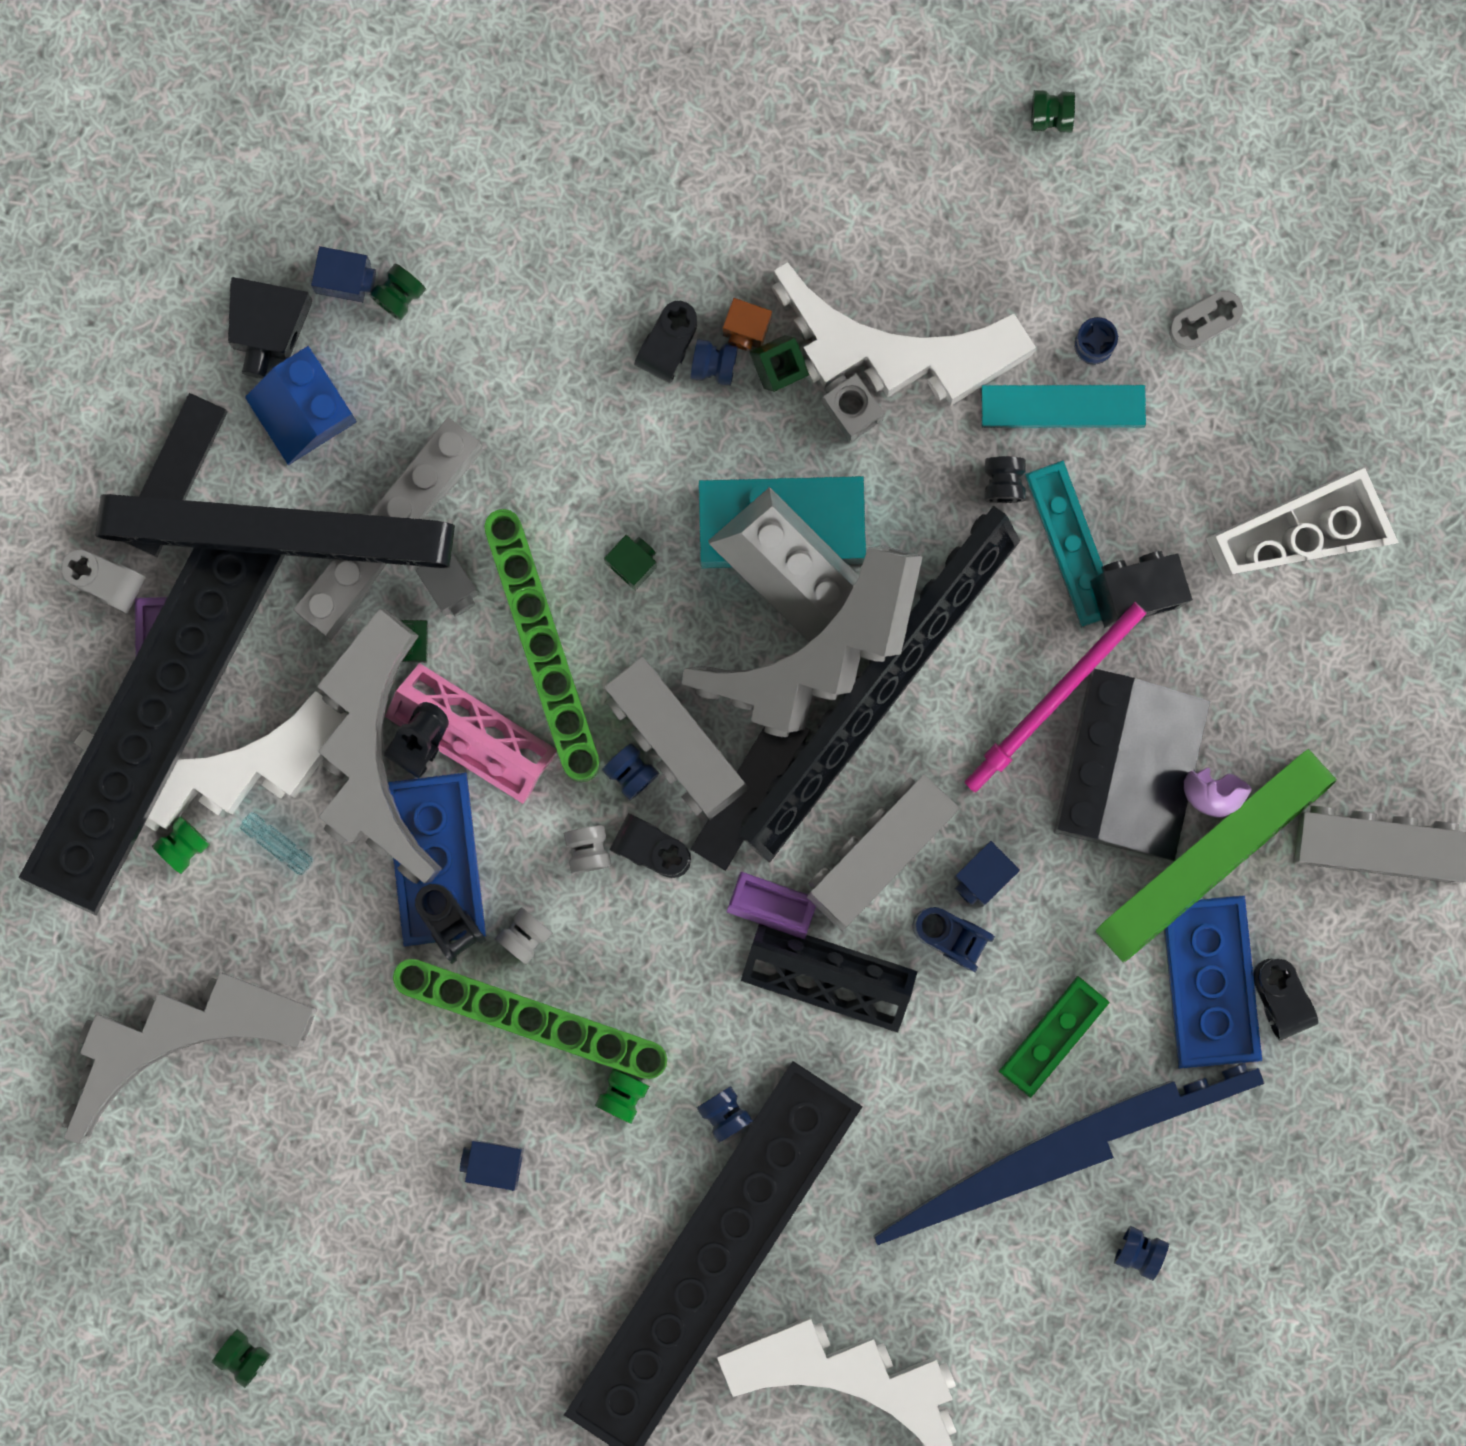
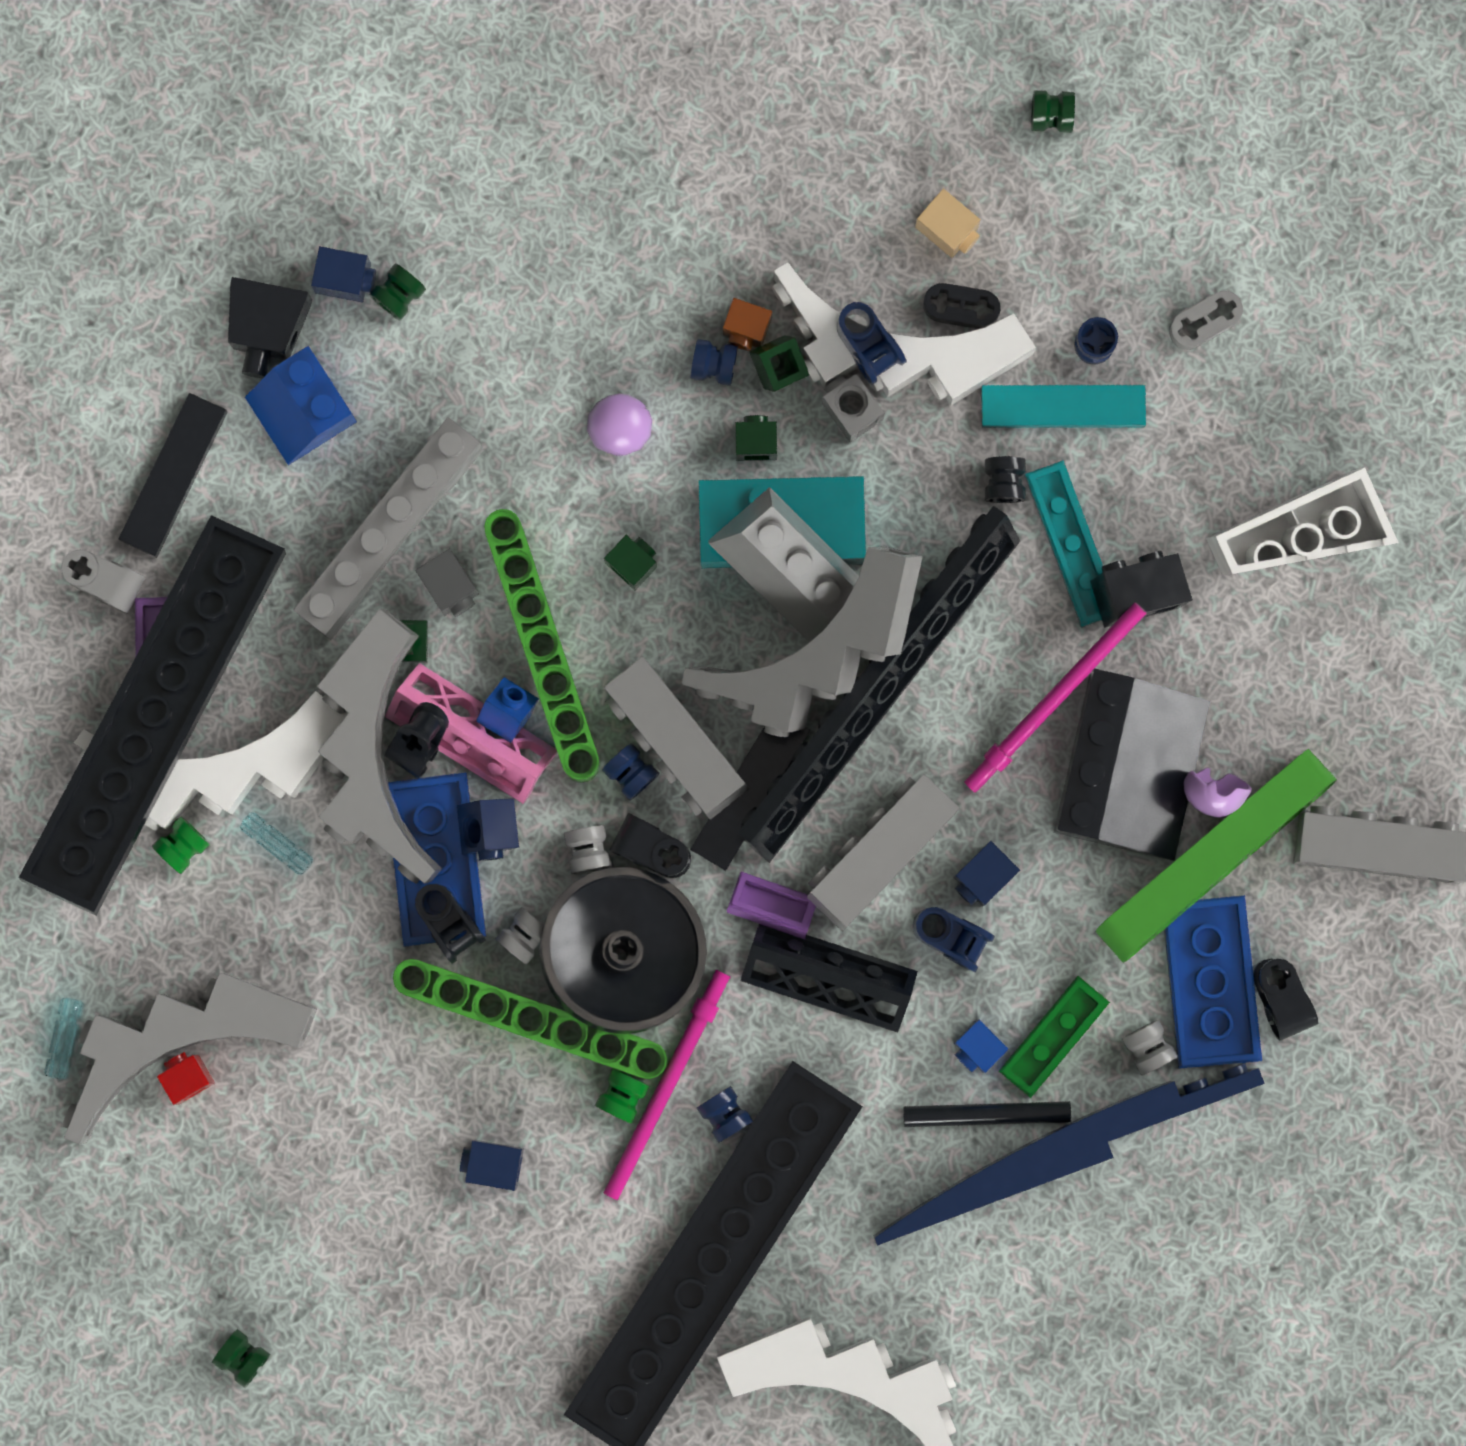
black beam [95,494,455,568] -> none
black piece [634,300,697,383] -> none
dark blue wheel [1114,1226,1169,1281] -> none
none -> clear light blue axle [44,997,84,1080]
none -> red plate [157,1052,215,1105]
none -> dark blue brick [457,798,519,861]
none -> blue plate [476,677,539,743]
none -> black dish [539,867,707,1034]
none -> lavender hair [587,394,652,456]
none -> dark pink bar [603,970,730,1200]
none -> dark green plate [735,415,777,461]
none -> dark blue piece [837,302,907,385]
none -> black piece [903,1101,1071,1127]
none -> tan brick [915,188,981,258]
none -> black beam [923,283,1001,329]
none -> blue plate [954,1019,1009,1073]
none -> light grey wheel [1122,1020,1178,1076]

